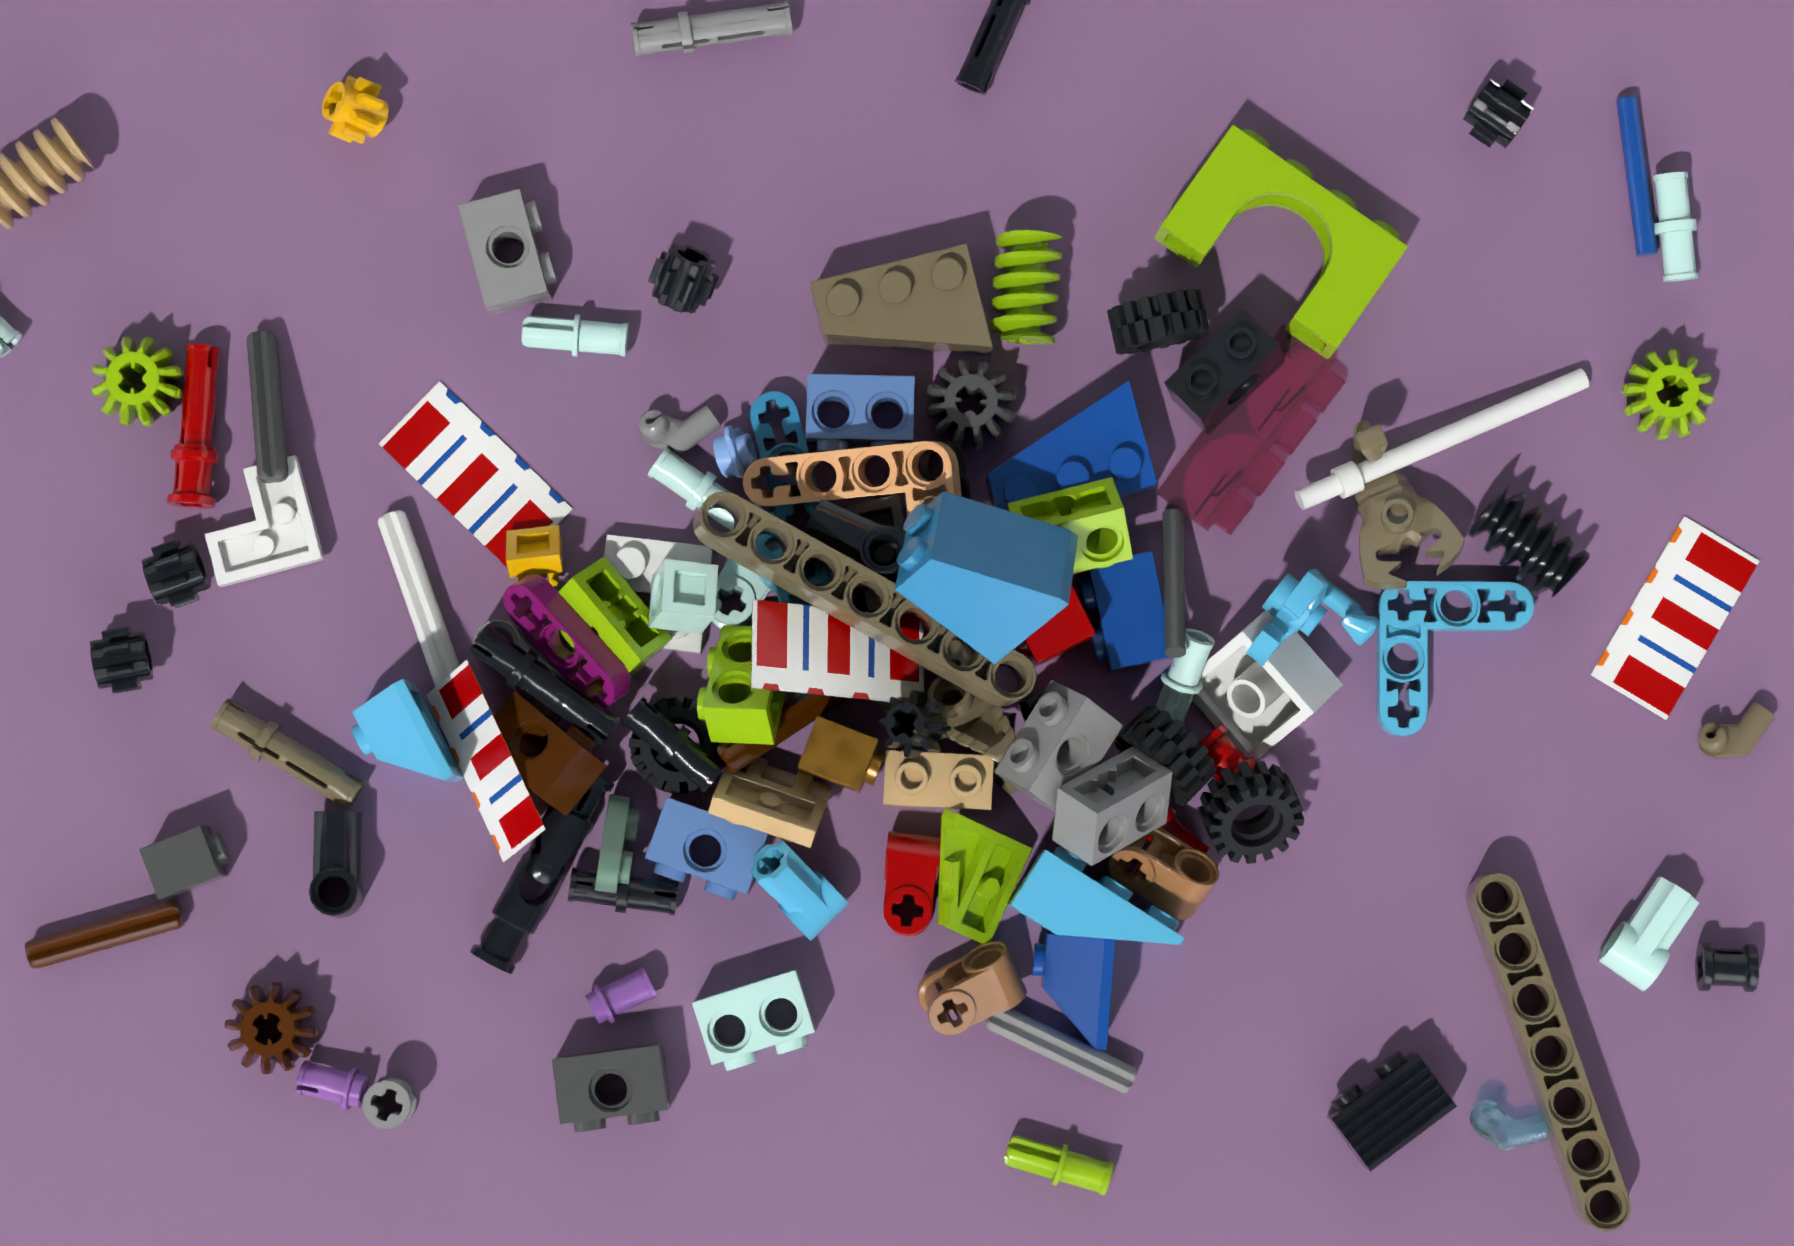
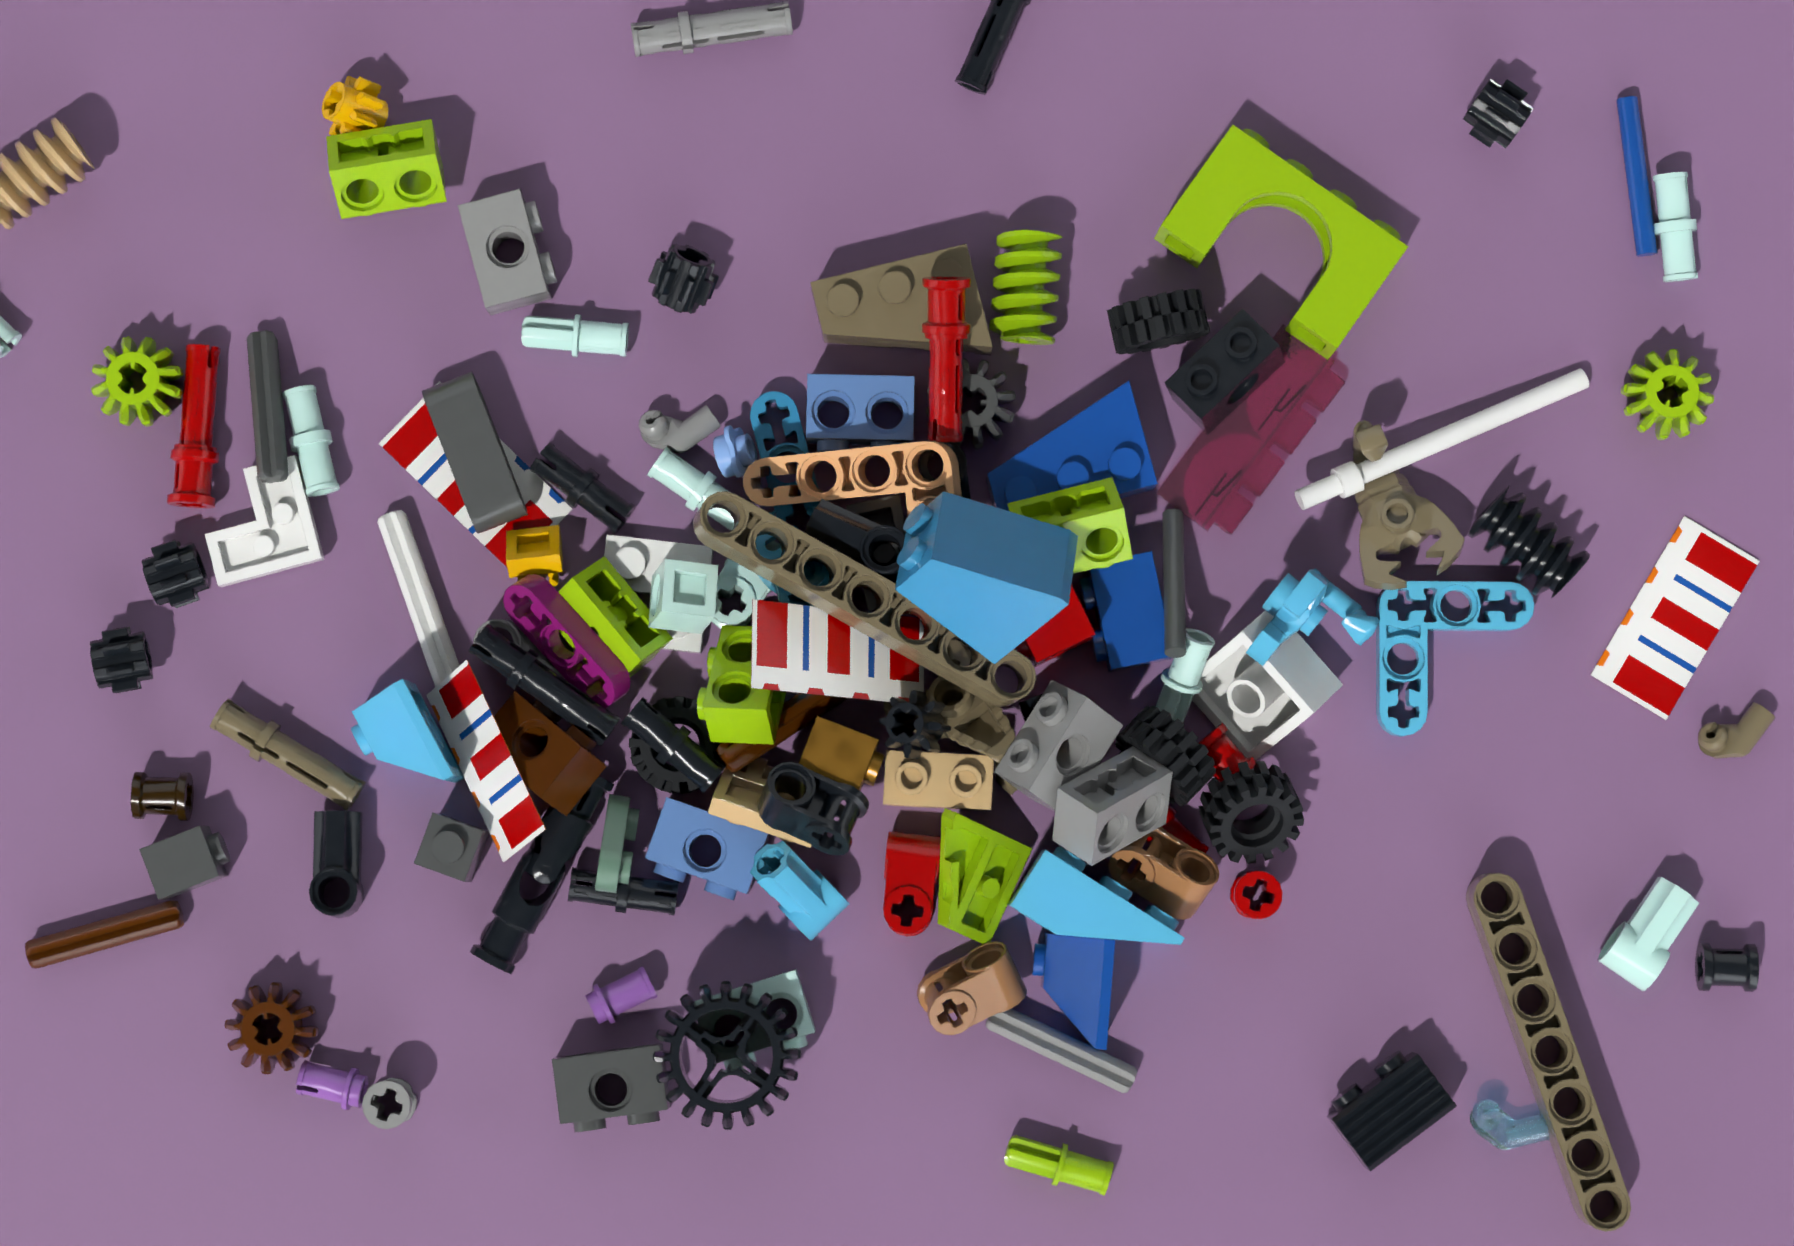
none -> dark brown bush [131,772,194,821]
none -> light aqua pin [282,385,340,497]
none -> lime brick [326,119,447,219]
none -> dark grey brick [414,812,489,882]
none -> dark grey beam [422,371,528,534]
none -> black pin [530,442,635,534]
none -> black gear [653,981,801,1130]
none -> black piece [758,762,869,856]
none -> red pin [922,276,971,442]
none -> red bush [1230,871,1283,919]

